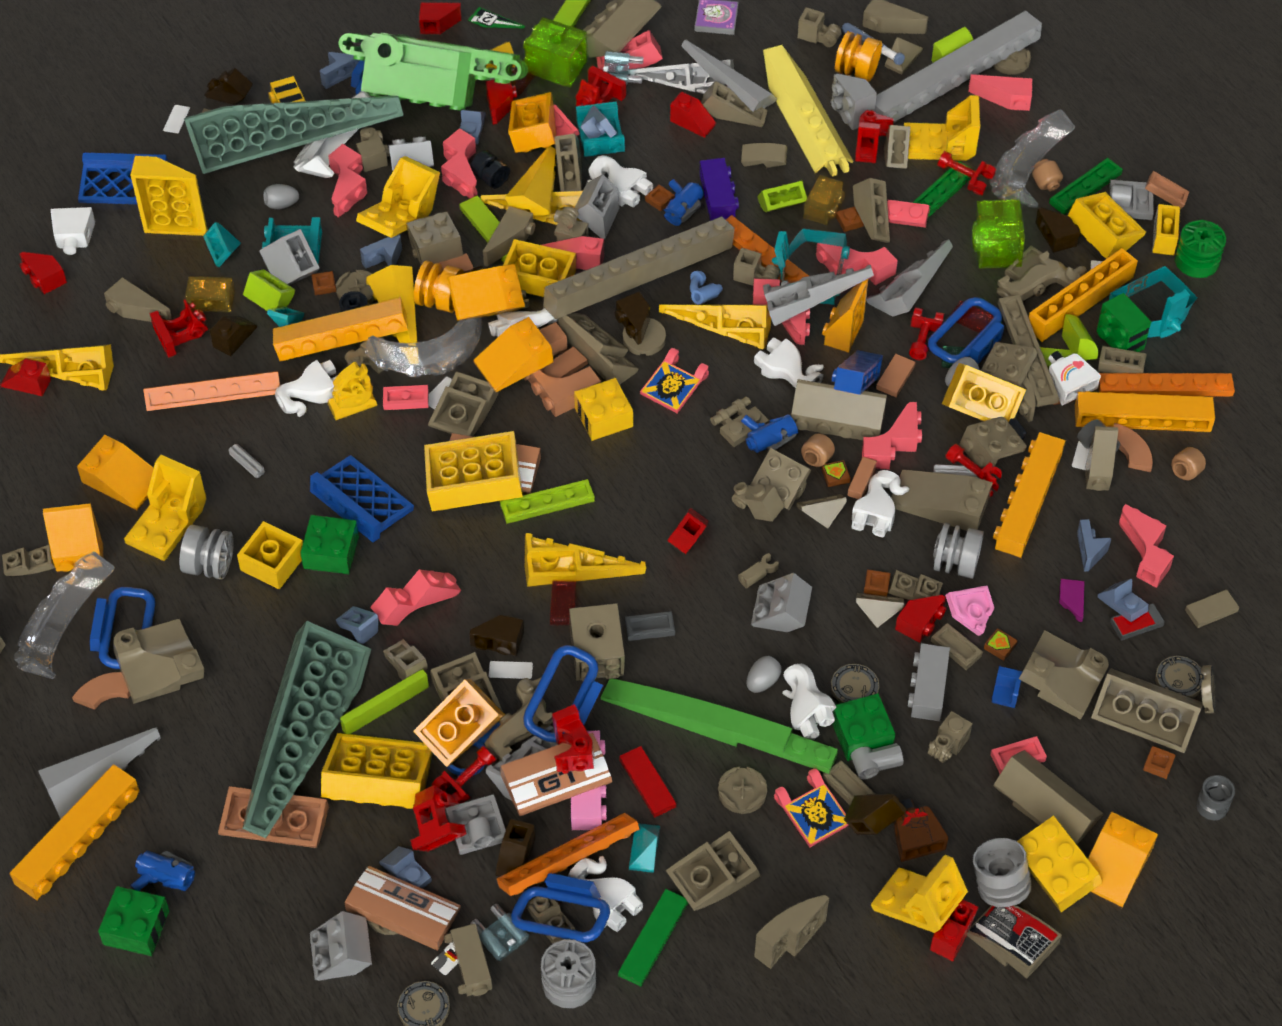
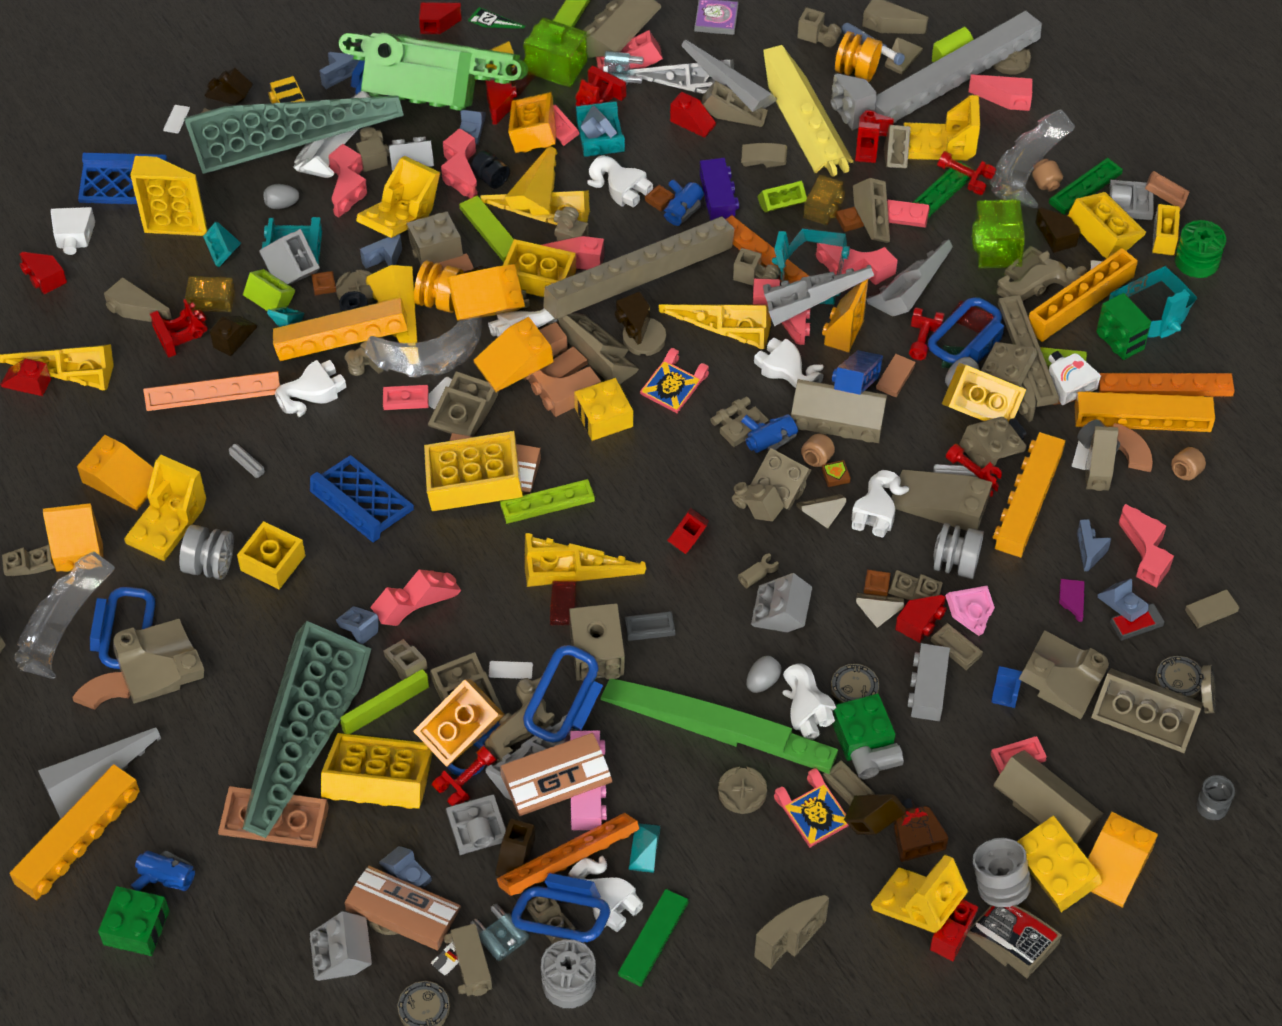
green brick [301,515,359,574] -> none
yellow piece [328,362,377,420] -> none
red tile [411,785,467,852] -> none
dark brown slope [469,615,524,656] -> none
dark tan slope [483,206,536,266] -> none
red tile [552,704,594,774] -> none
dark tan slope [555,133,582,192] -> none
light grey slope [575,174,620,239] -> none
red tile [619,746,676,818] -> none
dark tan slope [666,831,760,911] -> none
medium blue plant [690,271,723,305] -> none
nougat piece [848,457,877,499] -> none
coral arch [862,402,922,469] -> none
dark tan brick [928,711,973,763] -> none
tile [984,628,1018,661] -> none
lime brick [1062,314,1098,360] -> none
dark tan slope [1097,346,1146,373] -> none
dark orange plate [1143,746,1176,779] -> none

